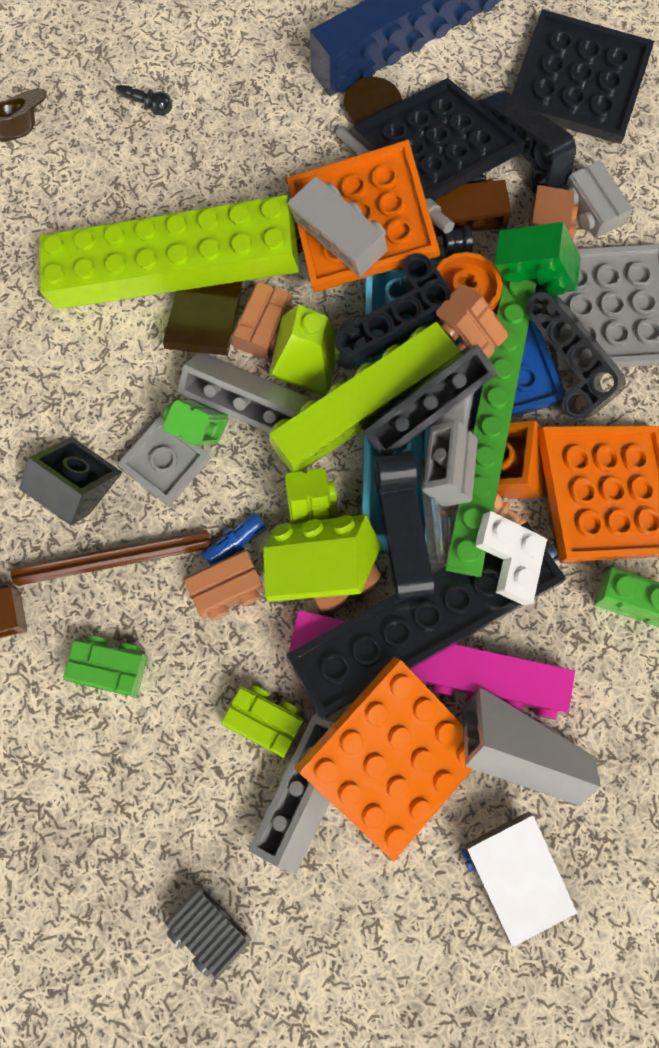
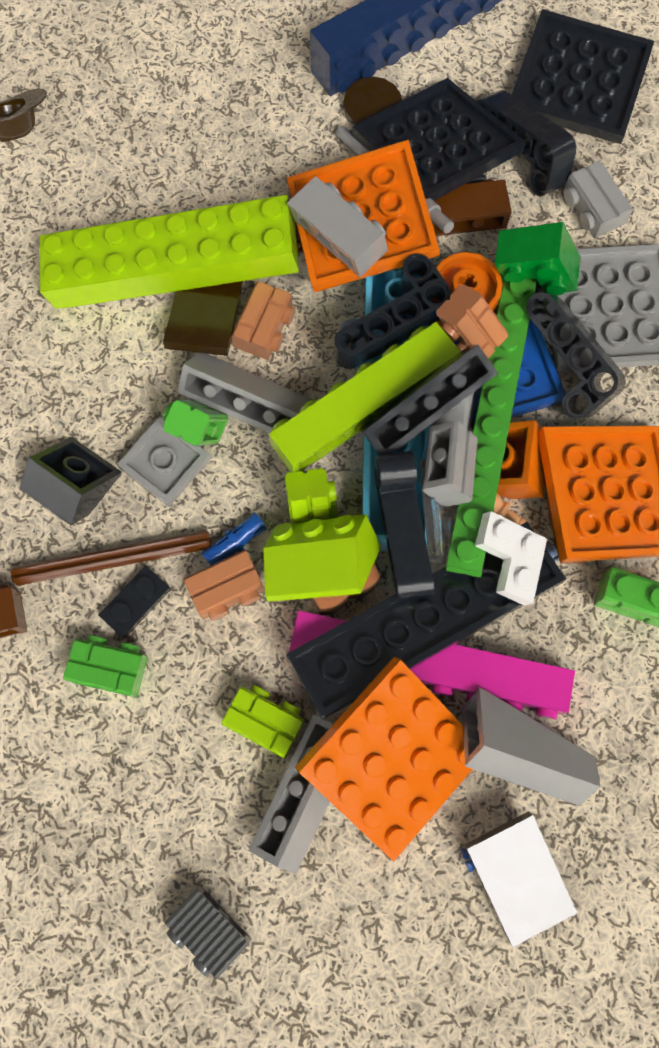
black bar [115,85,173,116] -> none
lime slope [269,304,337,396] -> none
black wheel [442,224,473,258] -> none
nougat brick [529,185,578,240] -> none
none -> black plate [98,565,171,639]

